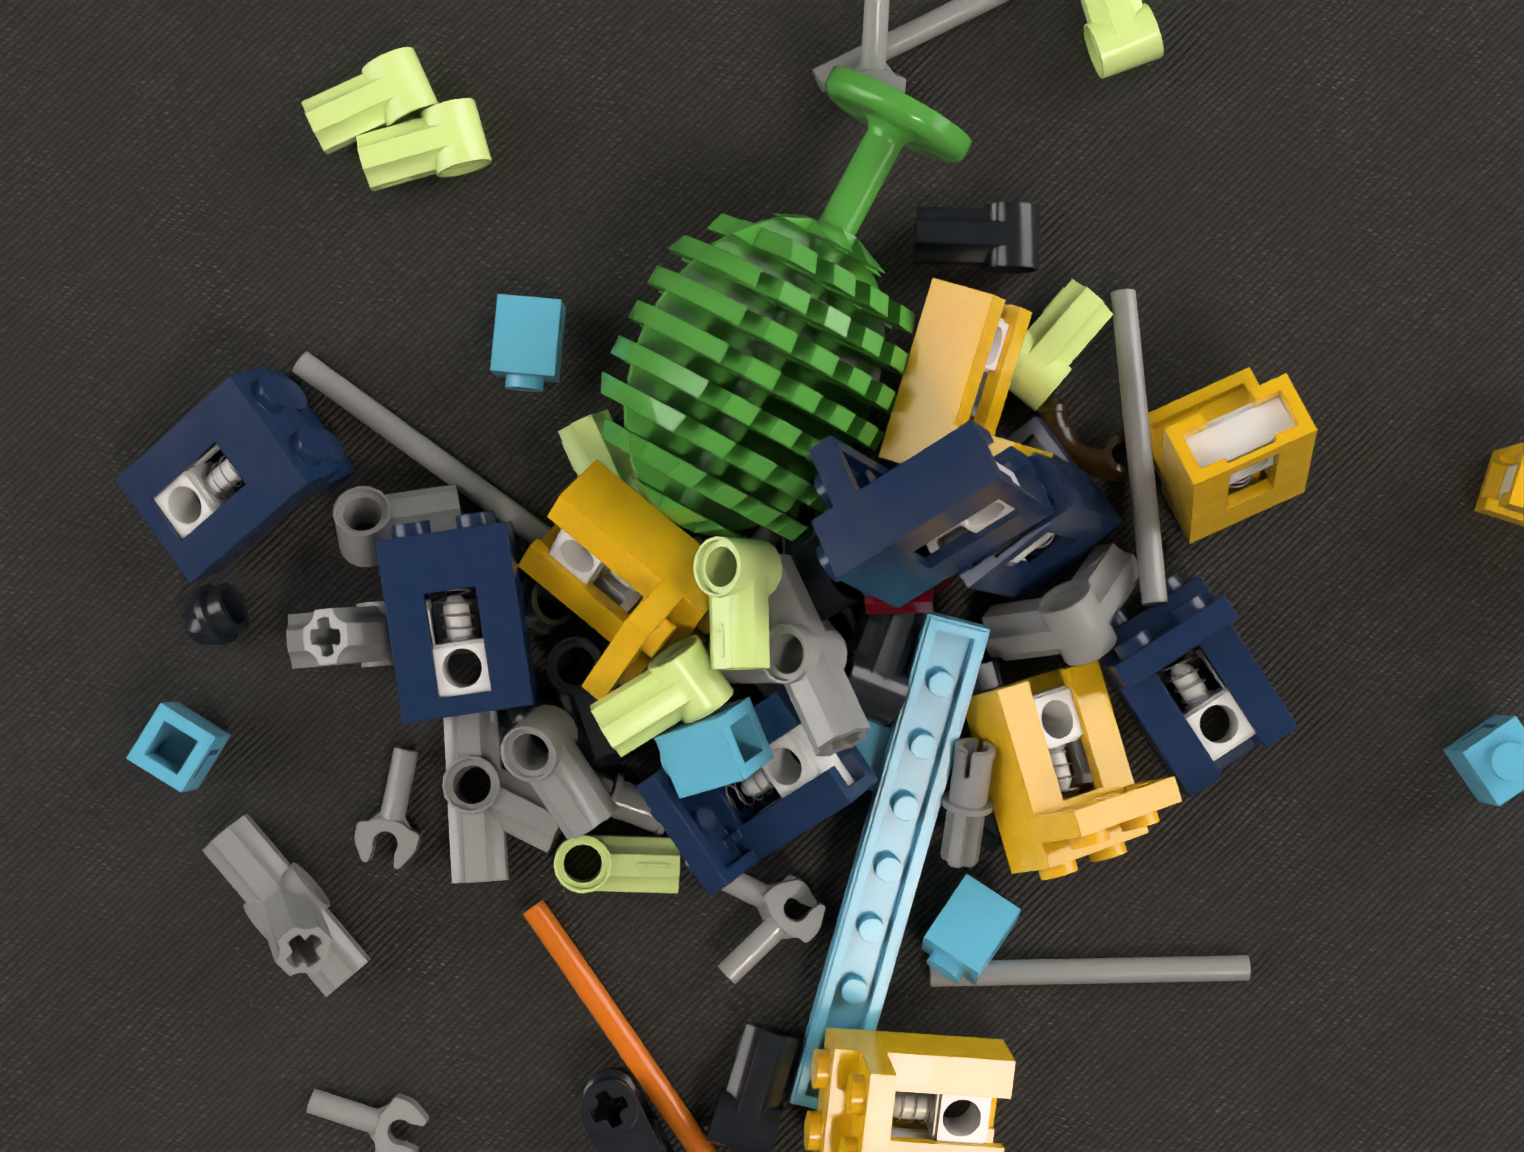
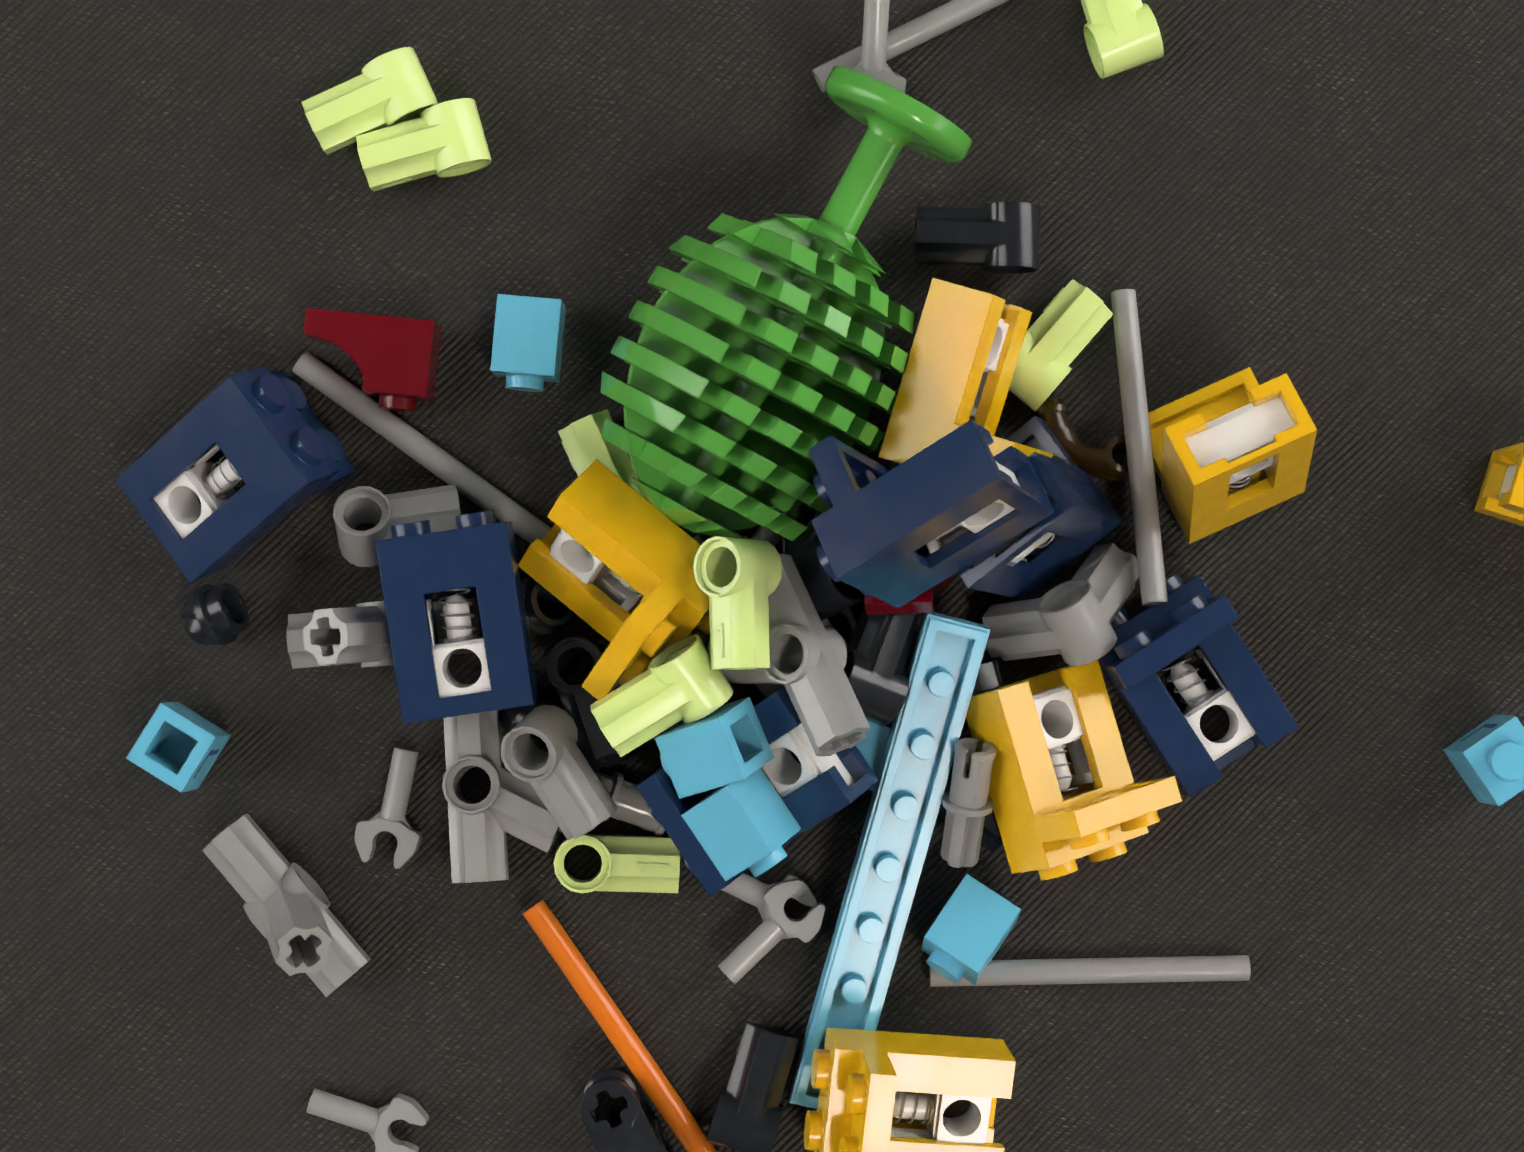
none -> dark red arch [303,308,442,412]
none -> medium azure brick [681,768,801,881]

